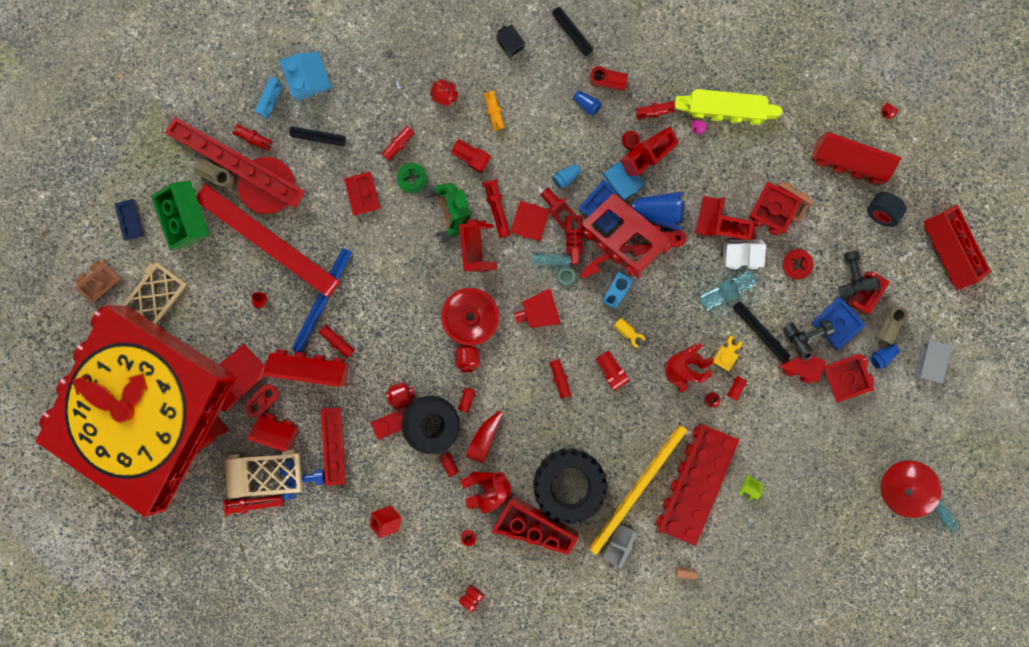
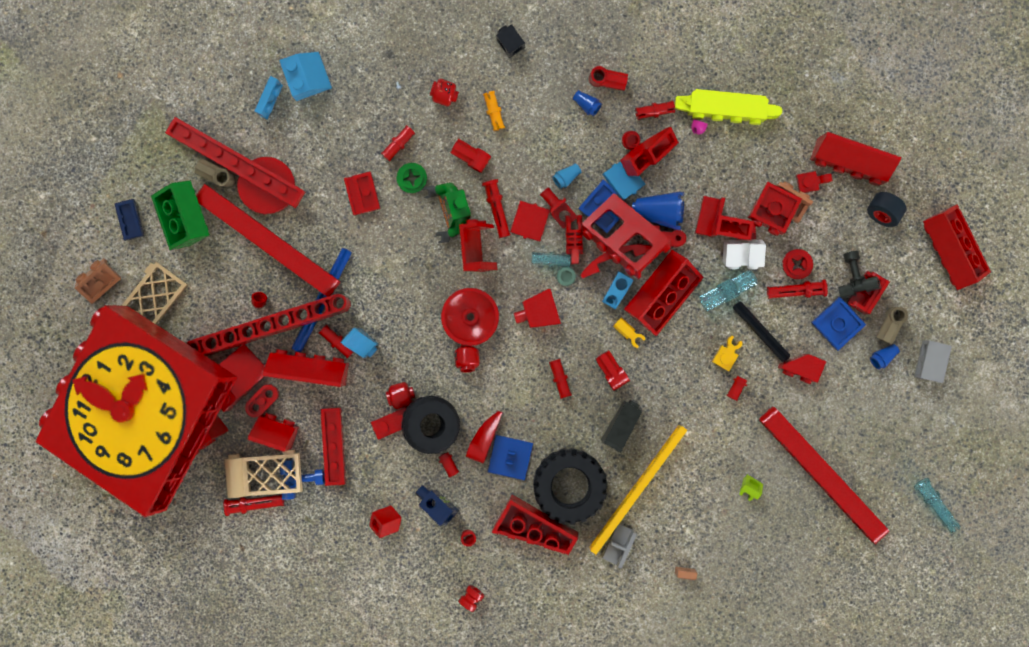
red pin [232,124,273,151] -> none
black axle [289,126,346,146] -> none
red pin [457,387,476,413] -> none
red piece [461,471,511,513] -> none
black axle [552,7,593,56] -> none
red bracket [655,423,739,546] -> none
red piece [664,343,714,393] -> none
red hinge [704,392,720,408] -> none
pearl dark grey bar [783,320,835,361] -> none
red plate [824,353,875,403] -> none
red hinge [881,103,899,119] -> none
red dish [881,460,942,518] -> none
none -> red beam [186,294,351,356]
none -> dark azure slope [341,328,378,358]
none -> dark blue torso [415,485,459,526]
none -> blue piece [488,435,533,480]
none -> pearl dark grey slope [601,400,642,453]
none -> red slope [624,250,704,336]
none -> red beam [759,406,890,545]
none -> red pin [767,280,828,299]
none -> red plate [796,171,833,193]

